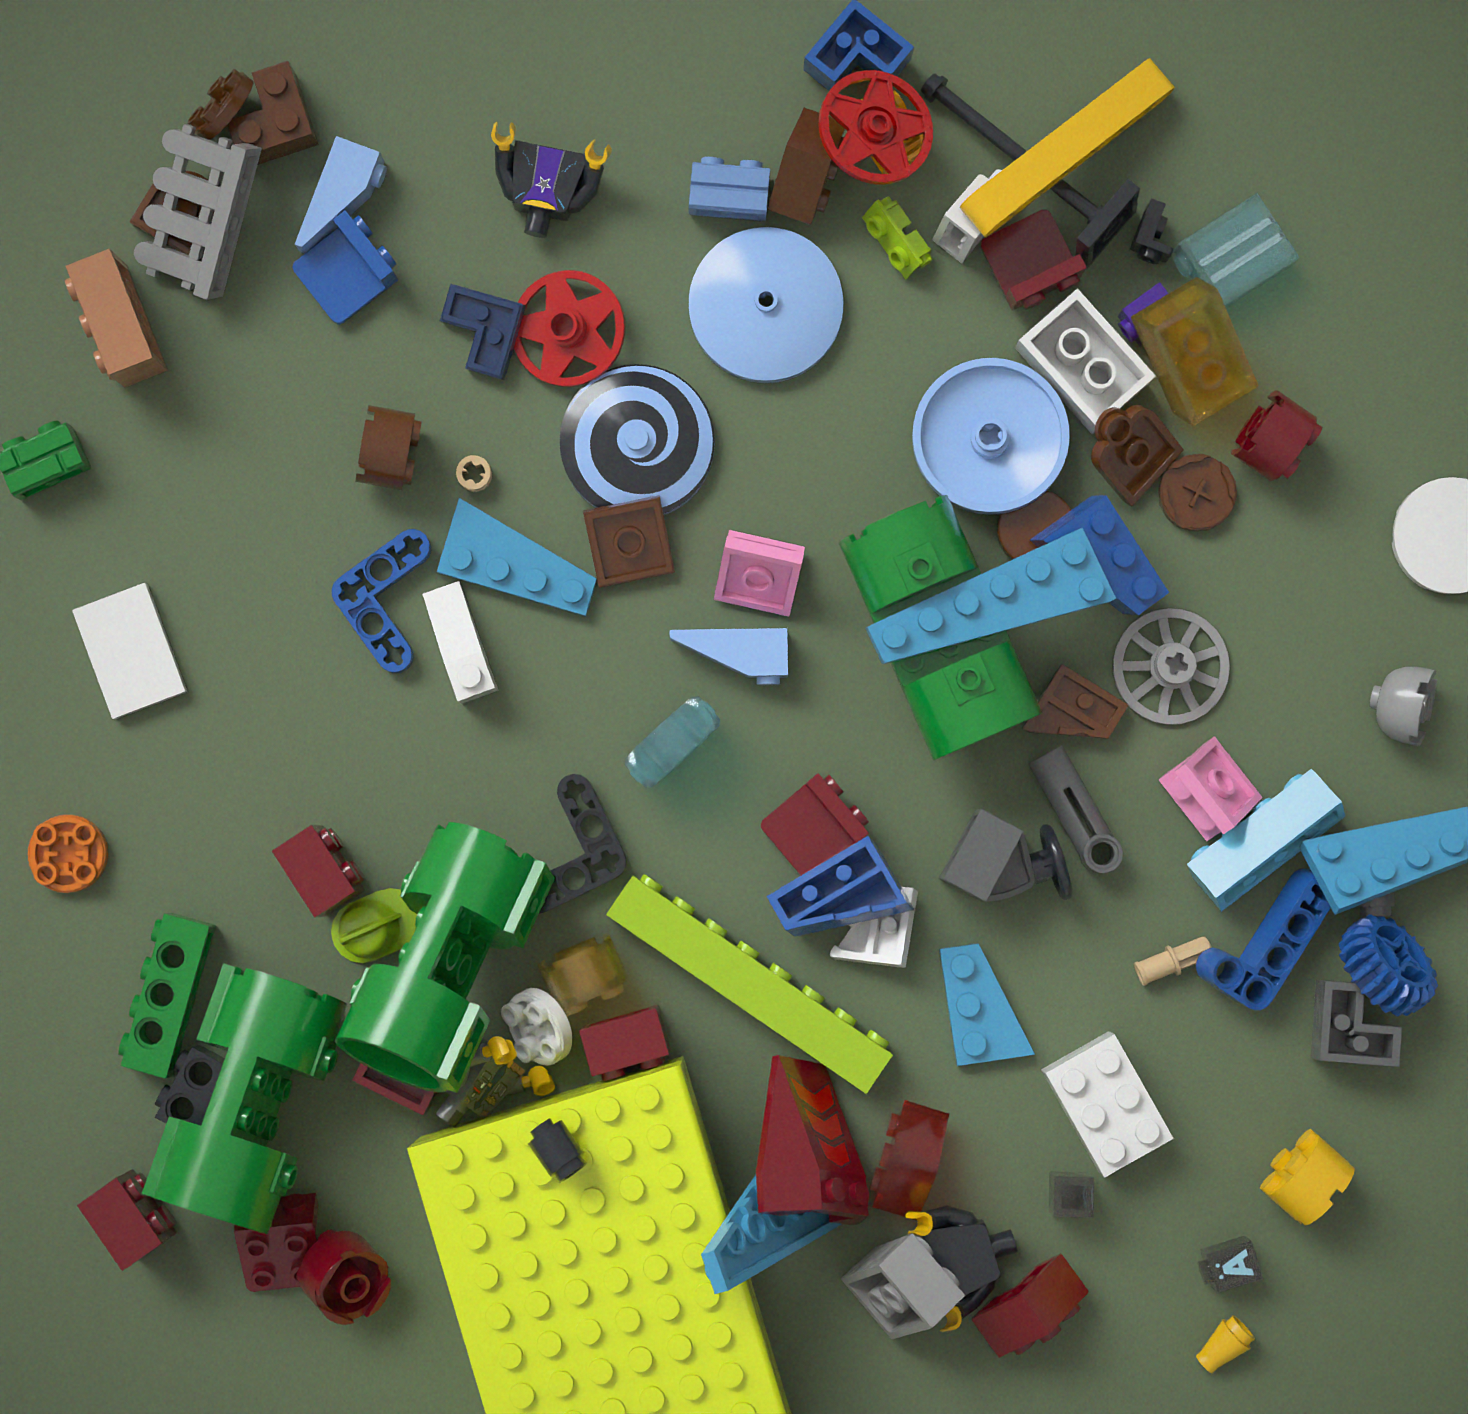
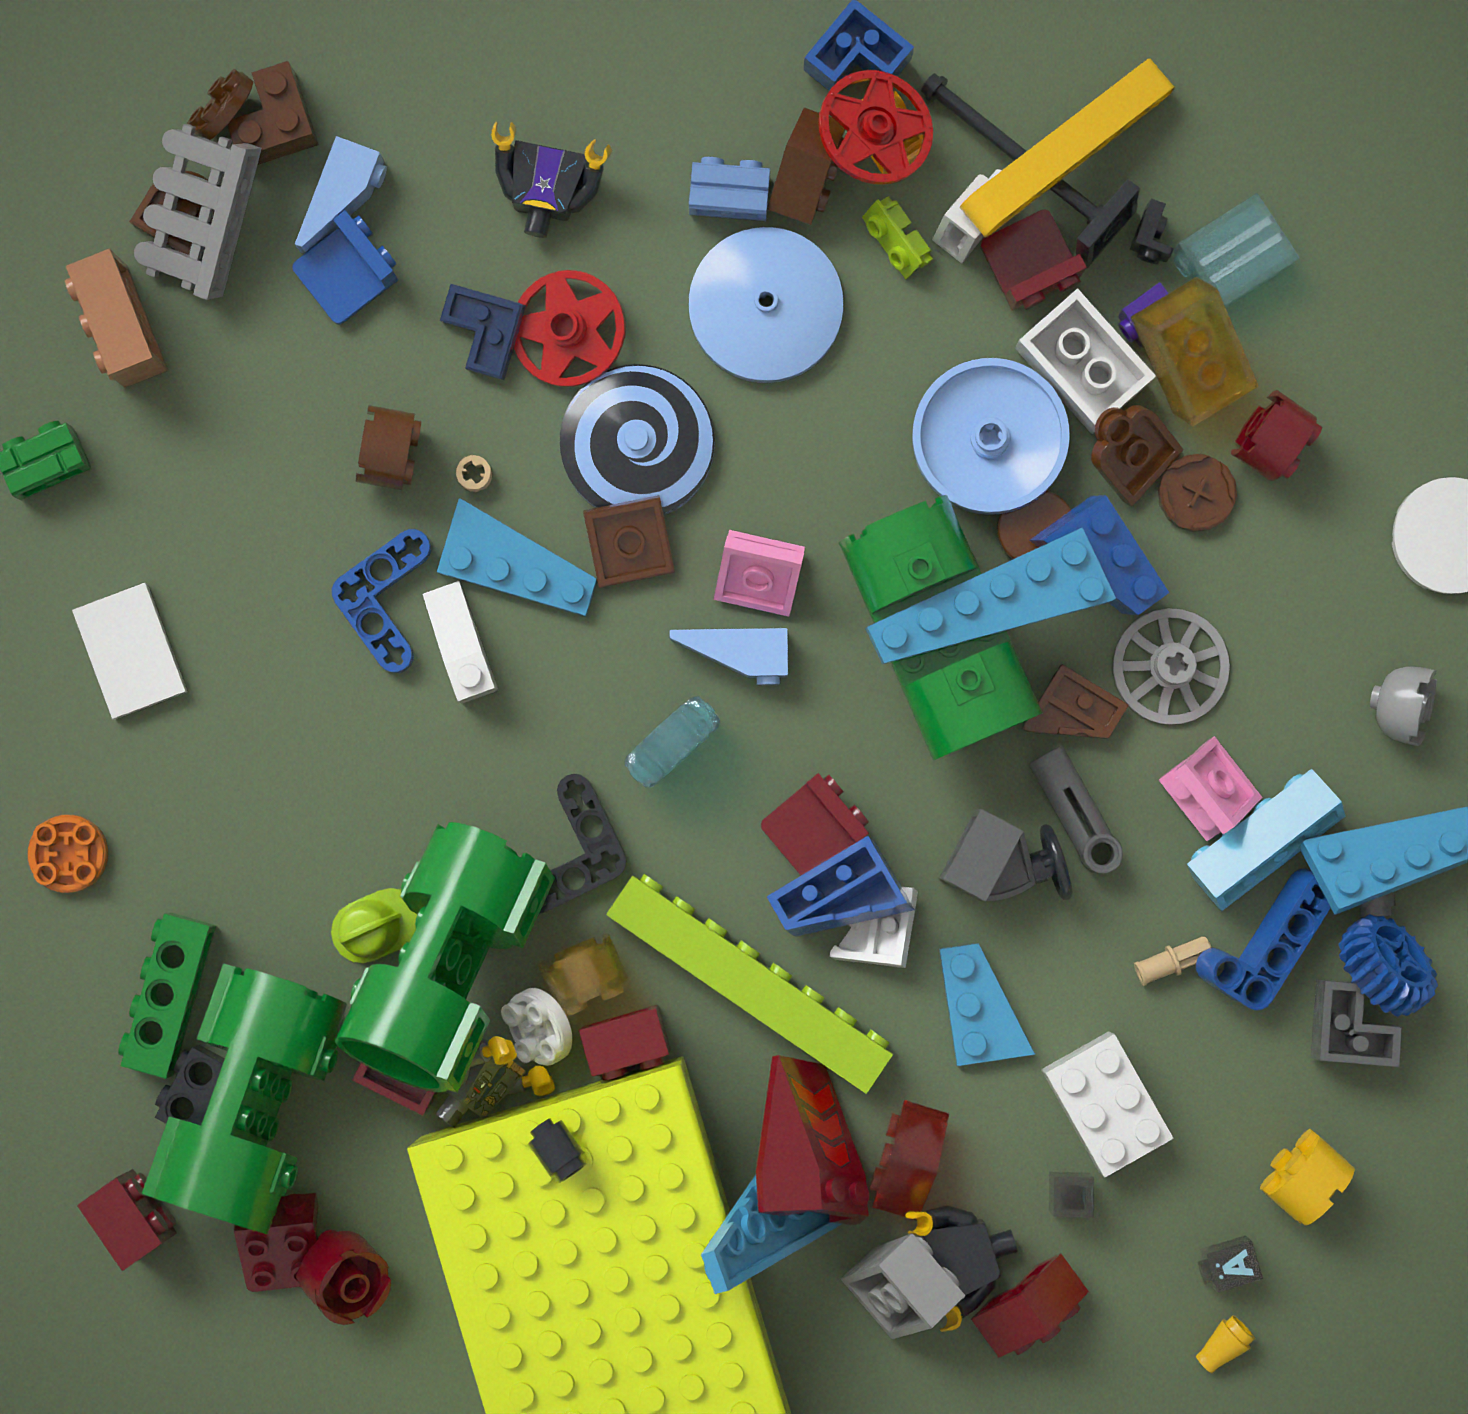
dark red brick [272,825,365,918] -> none

